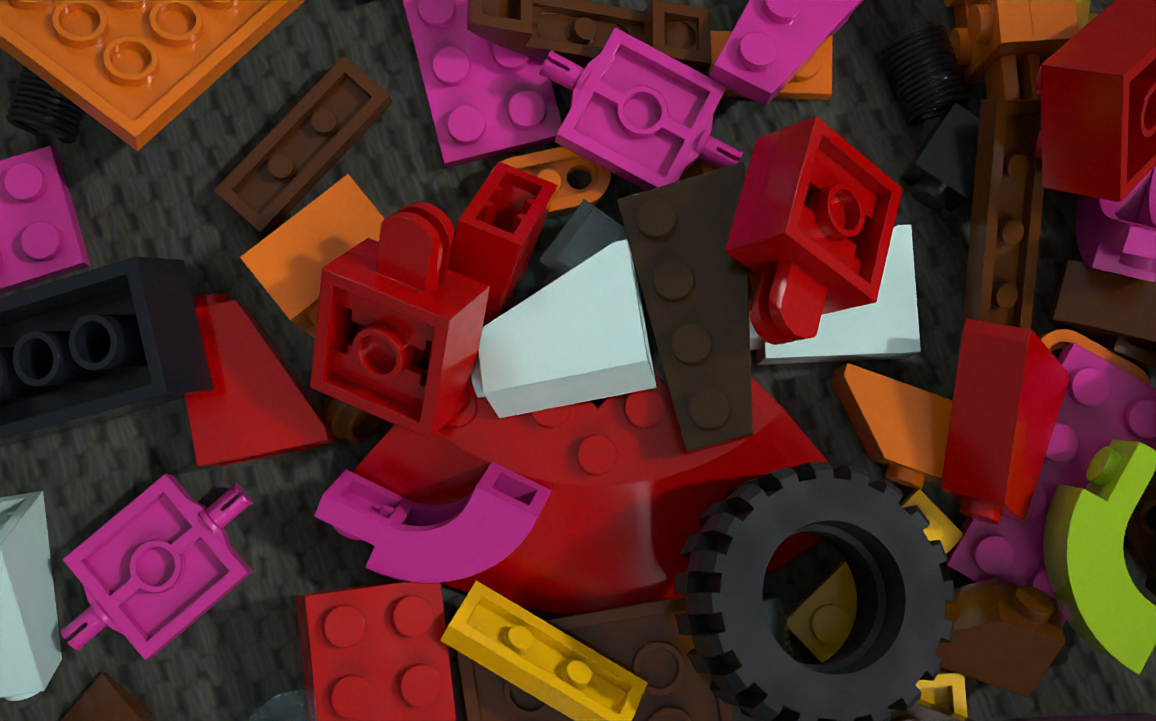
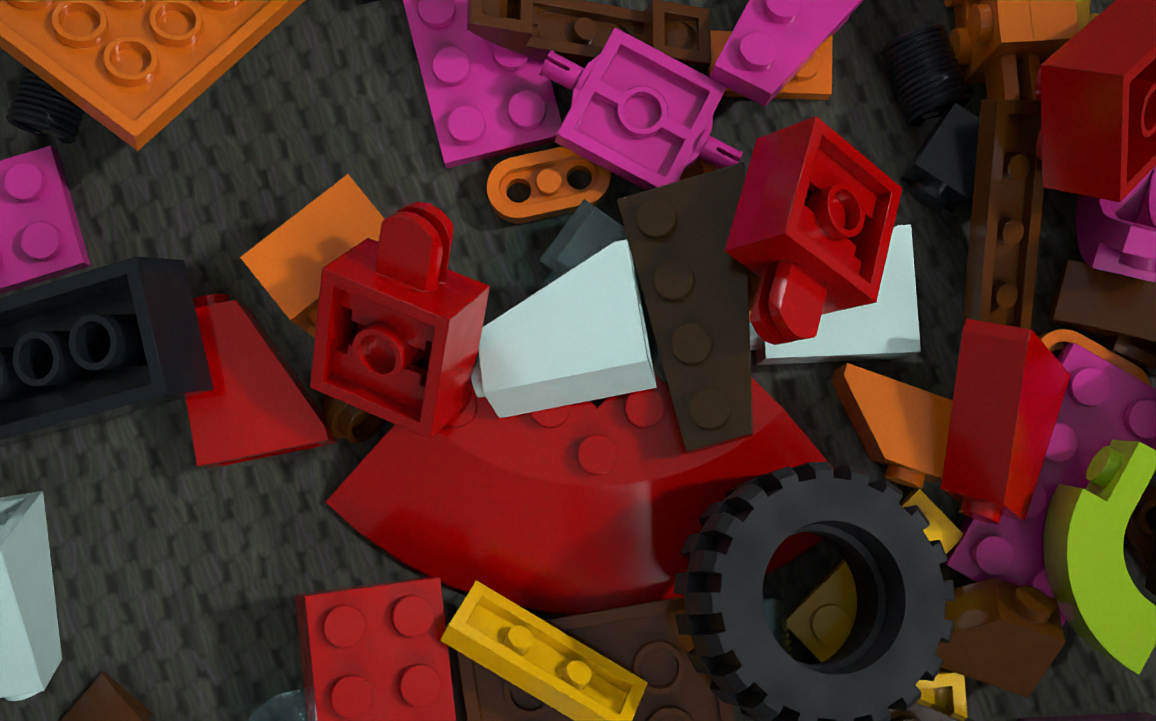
dark pink plate [61,474,254,660] -> none
reddish brown plate [214,56,393,237] -> none
dark pink arch [314,462,552,583] -> none
red slope [448,162,558,357] -> none

